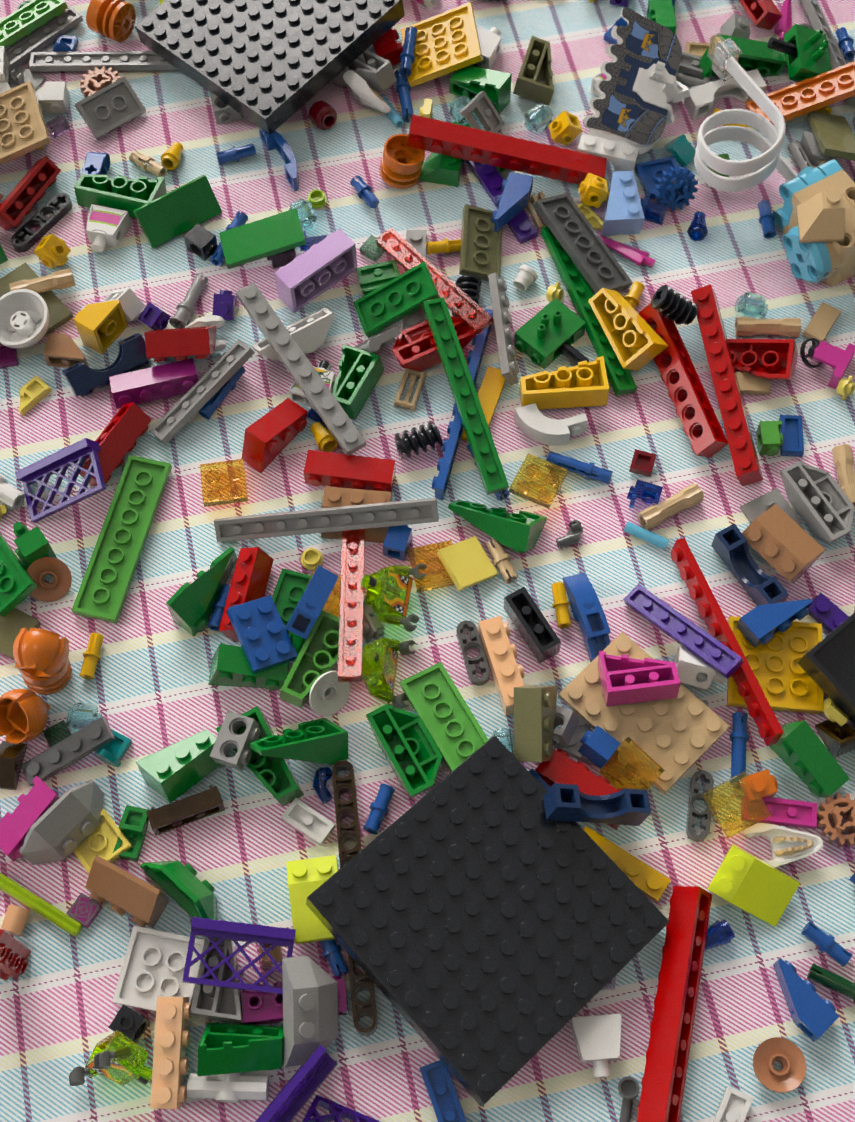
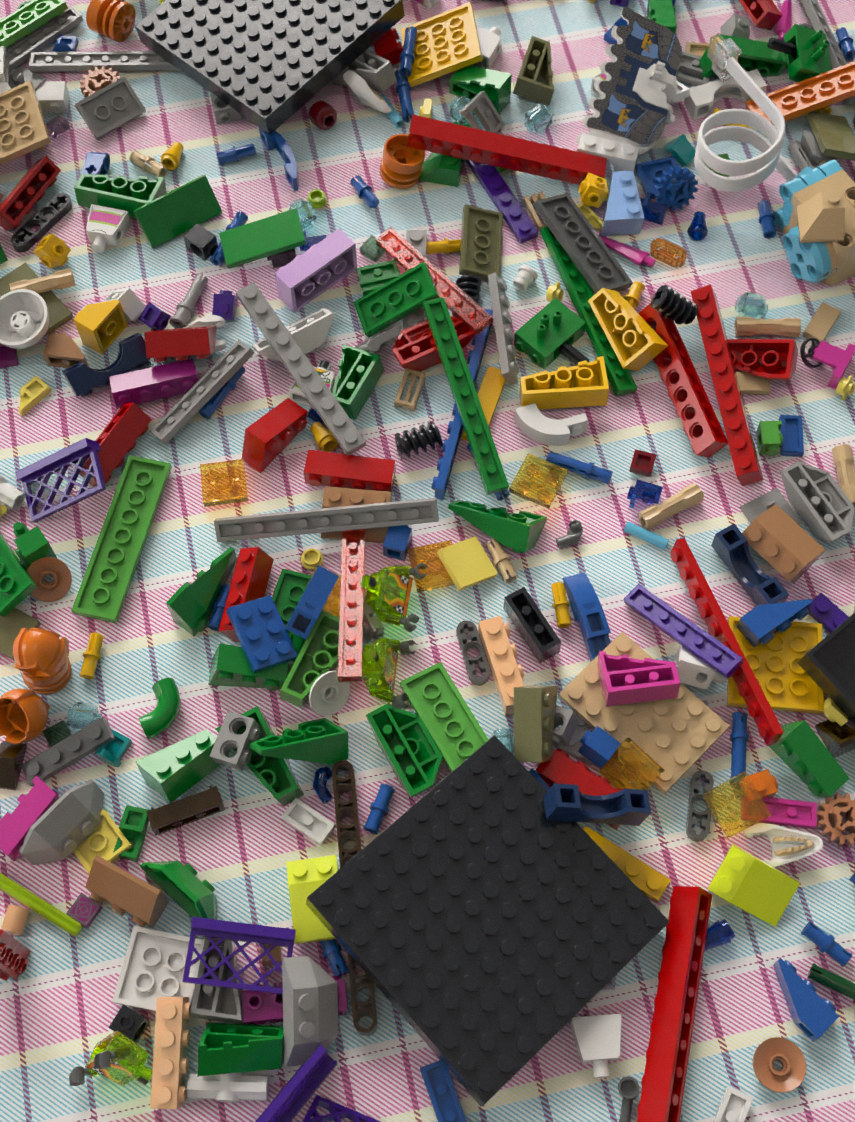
slope [492,172,533,232] -> none
yellow brick [548,110,583,146] -> none
none -> green cylinder [138,678,181,739]
none -> clear orange beam [649,238,687,268]

